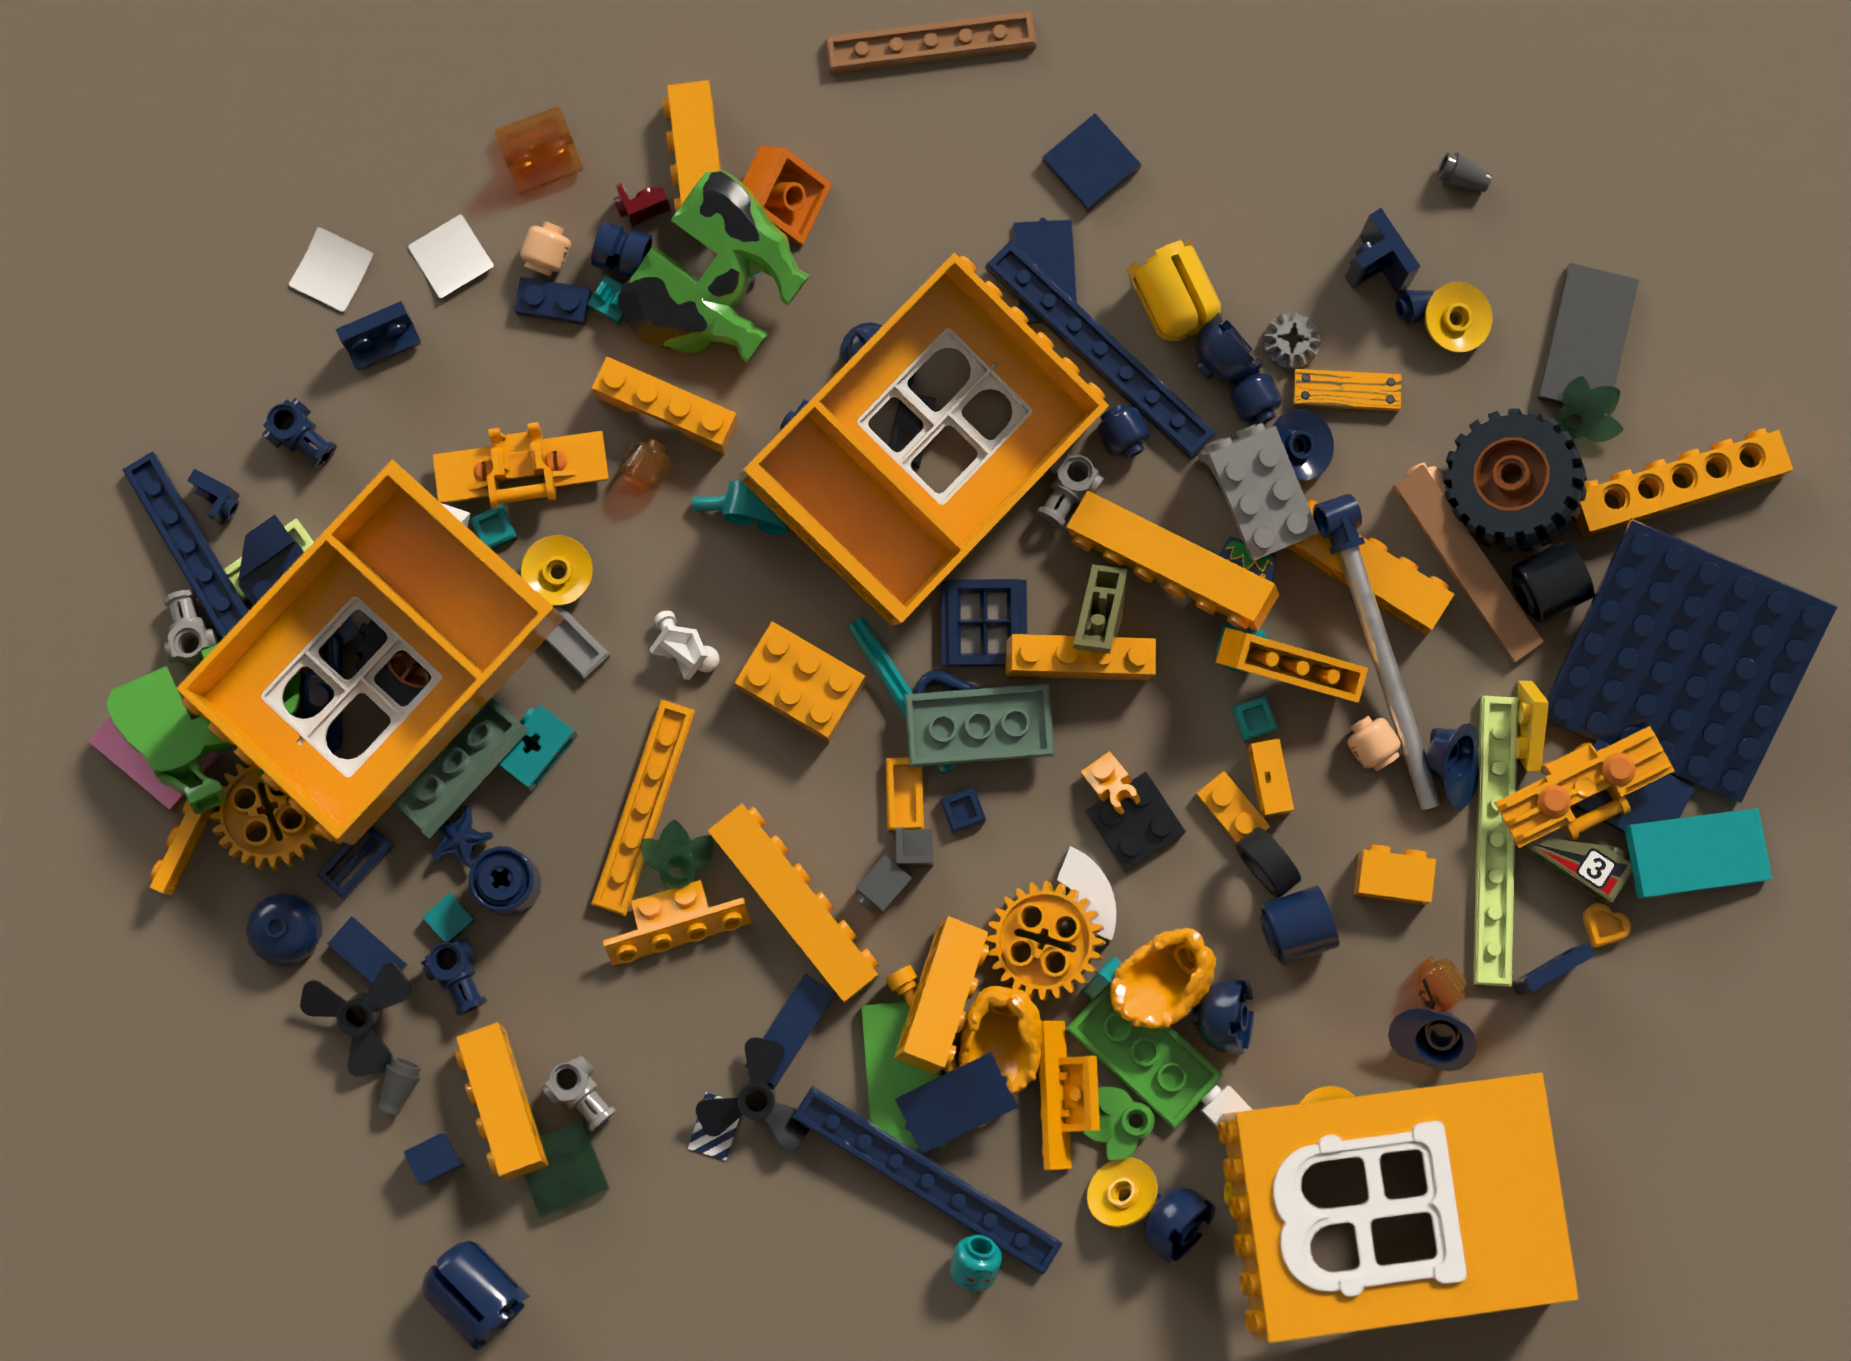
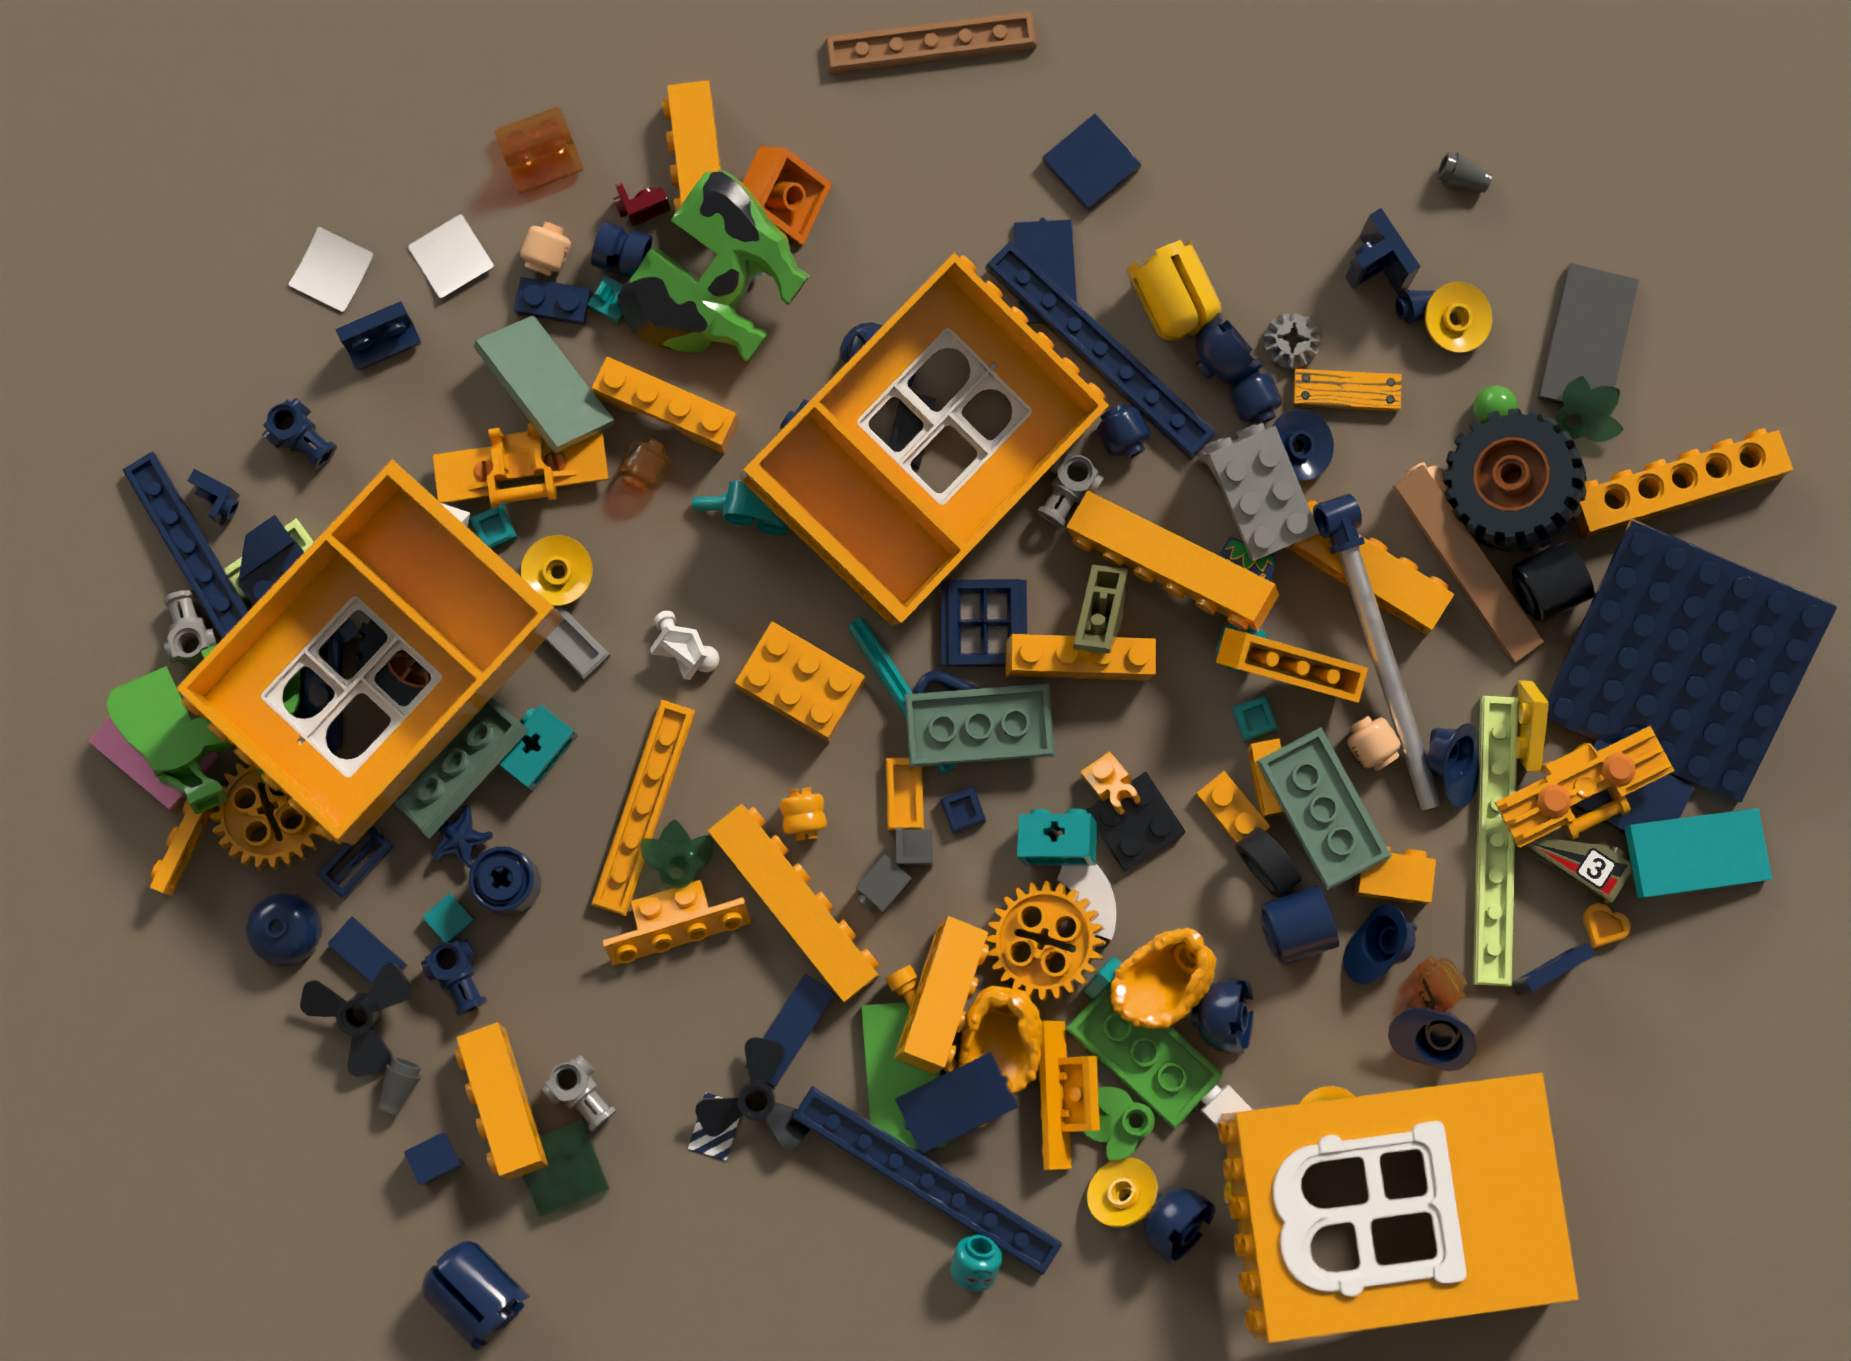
none -> sand green tile [473,315,614,454]
none -> light orange piece [779,787,827,841]
none -> teal brick [1017,809,1097,866]
none -> sand green tile [1256,727,1392,891]
none -> dark blue piece [1344,904,1417,985]
none -> bright green piece [1473,385,1518,424]

